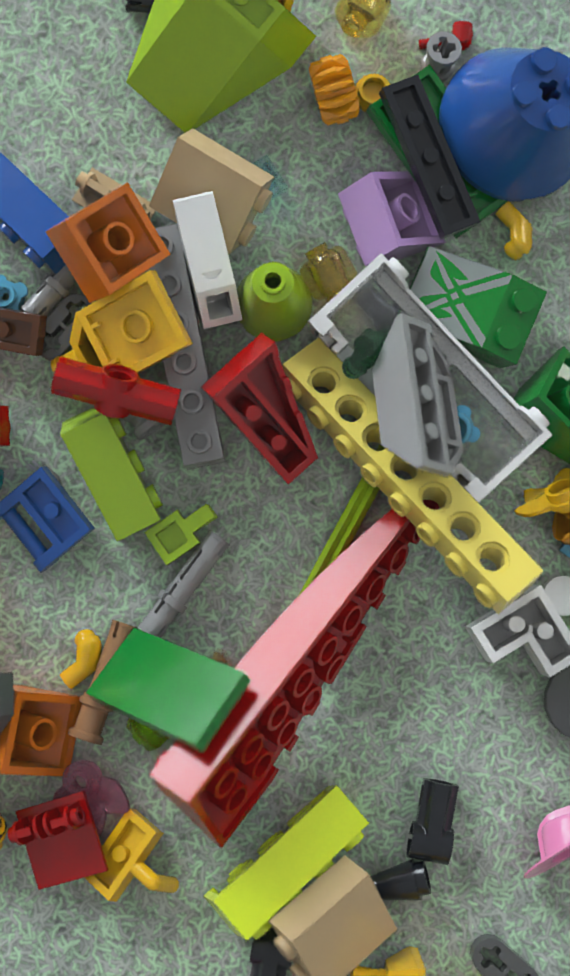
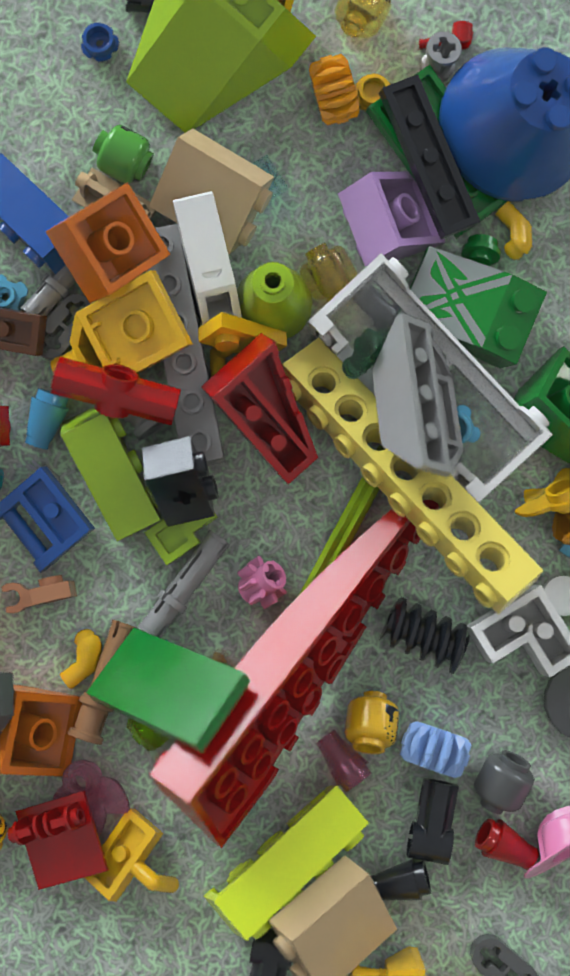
none -> nougat plate [1,575,77,613]
none -> dark azure cone [25,388,69,450]
none -> blue plate [81,23,119,62]
none -> bright green head [92,124,154,184]
none -> black brick [142,436,219,527]
none -> yellow plate [198,312,287,377]
none -> bright pink gear [237,556,287,609]
none -> clear pink cone [316,730,372,793]
none -> yellow head [344,691,399,755]
none -> black piece [379,597,470,674]
none -> light blue gear [400,721,472,778]
none -> green plate [461,234,501,266]
none -> dark grey head [474,750,535,814]
none -> red cone [475,818,539,870]

